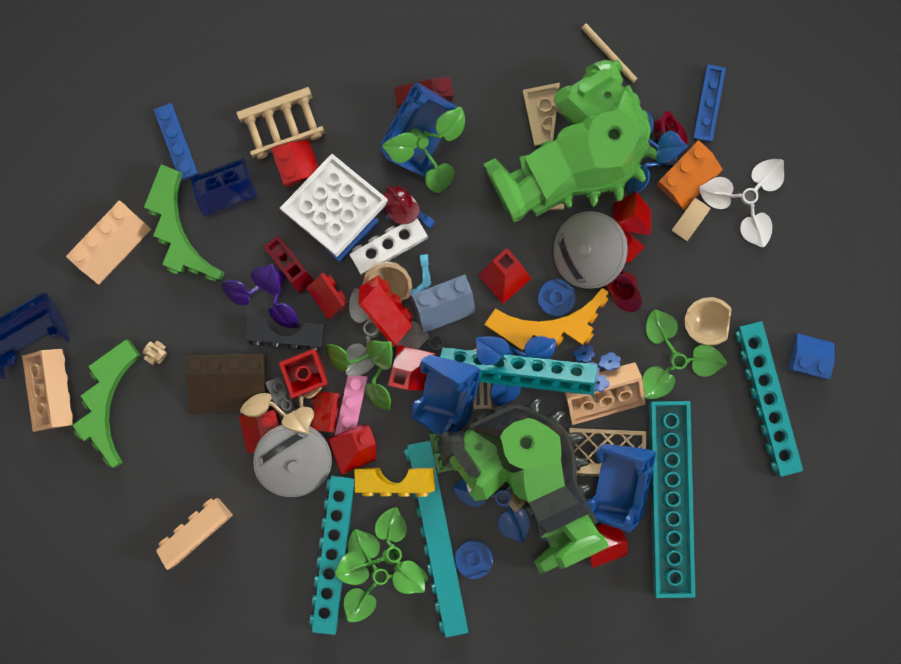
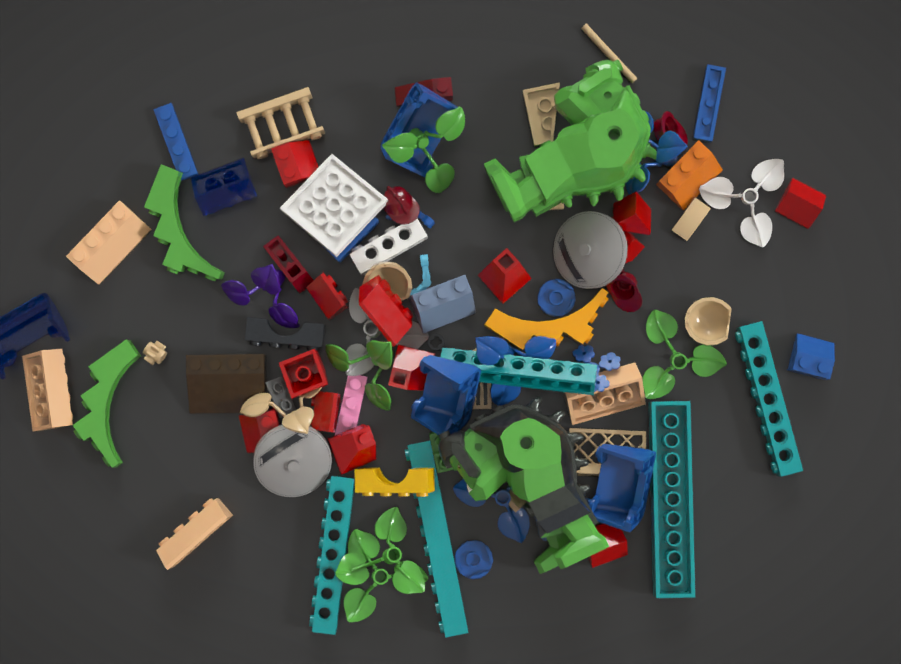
none -> red slope [775,178,826,229]

